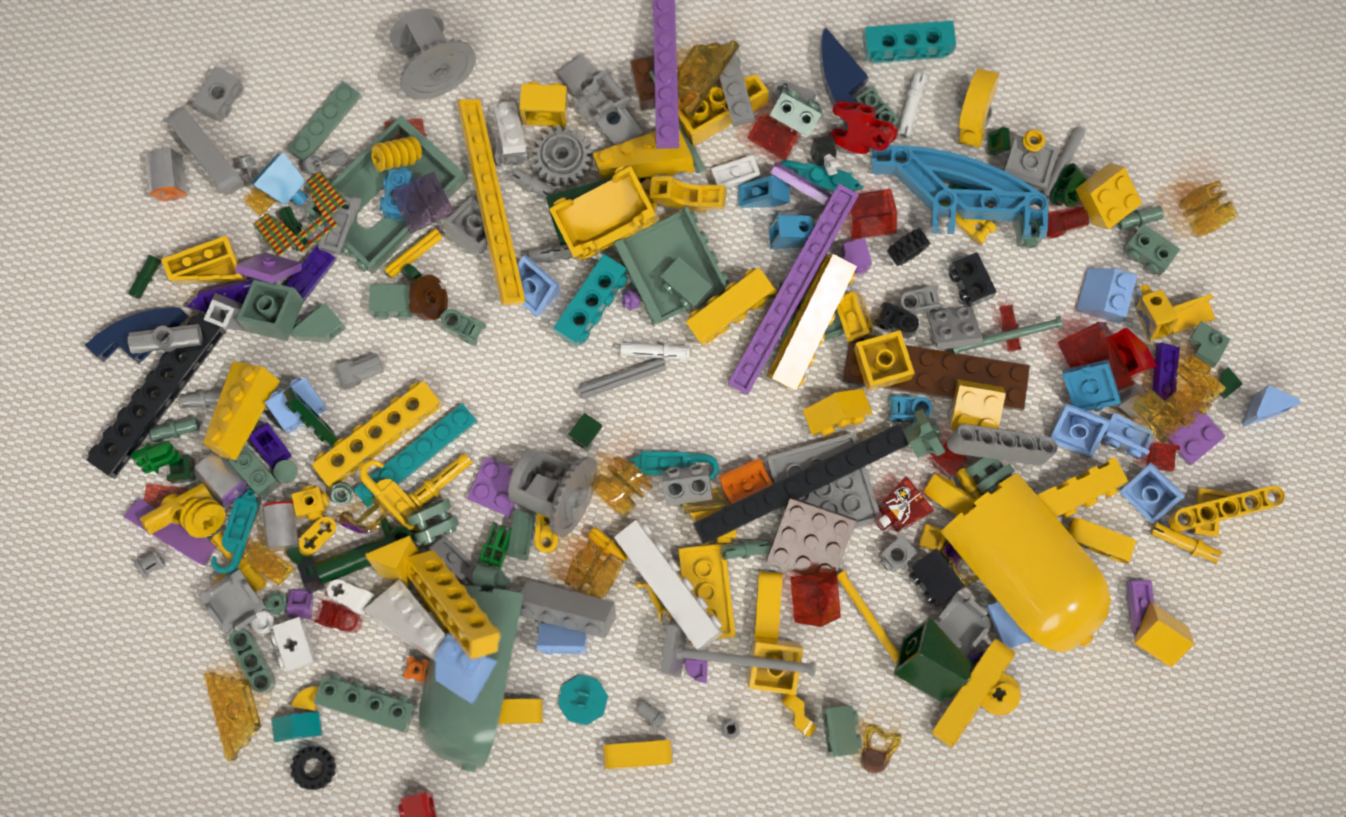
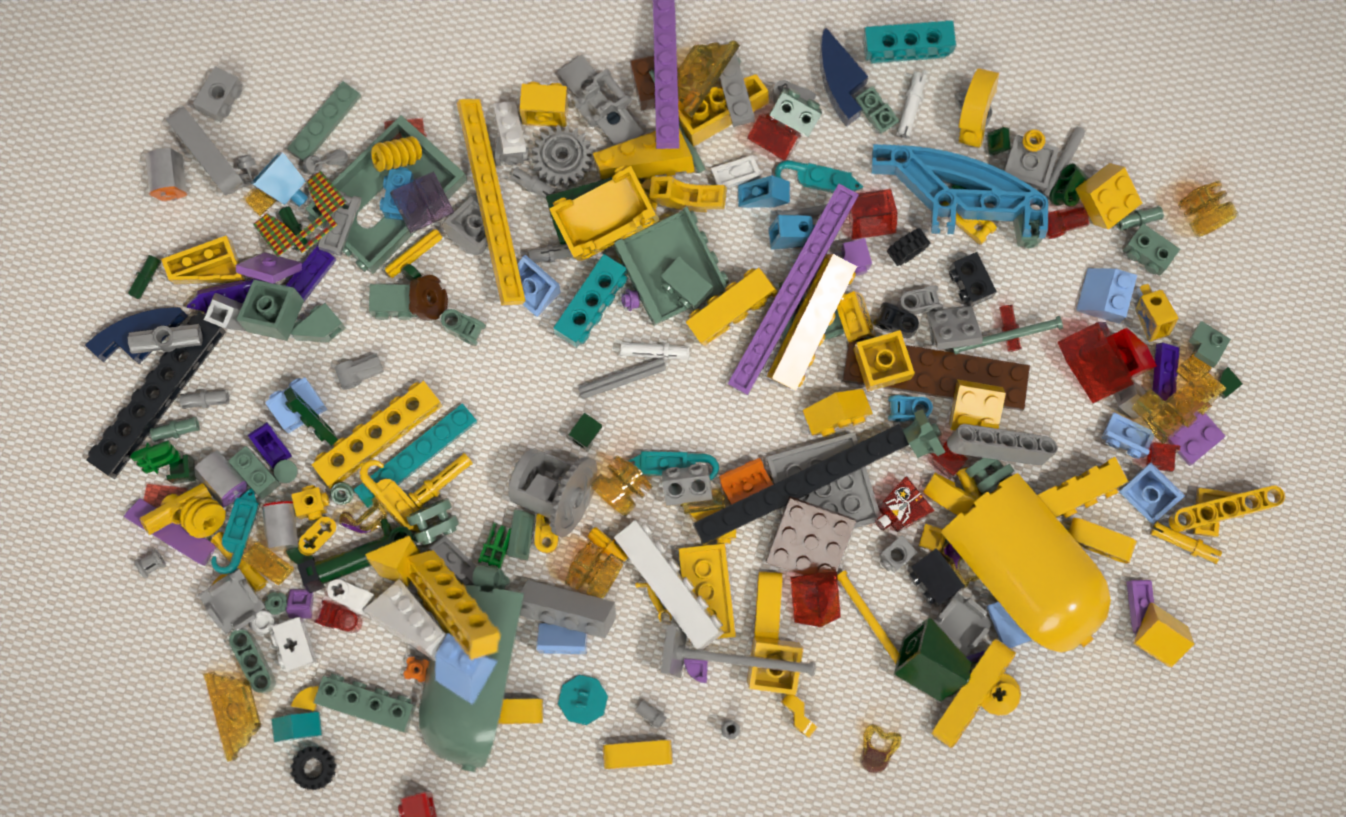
yellow wedge [202,361,280,461] -> none
light grey piece [389,9,476,99] -> none
medium lavender plate [467,457,516,518] -> none
sand green pin [721,539,769,560] -> none
tile [770,162,832,206] -> none
pearl dark grey piece [810,135,840,176] -> none
sand green slope [822,706,862,758] -> none
red piece [829,101,898,154] -> none
light blue slope [1050,403,1110,458] -> none
dark azure plate [1062,359,1121,412] -> none
yellow panel [1171,293,1216,335] -> none
light blue slope [1242,385,1301,427] -> none

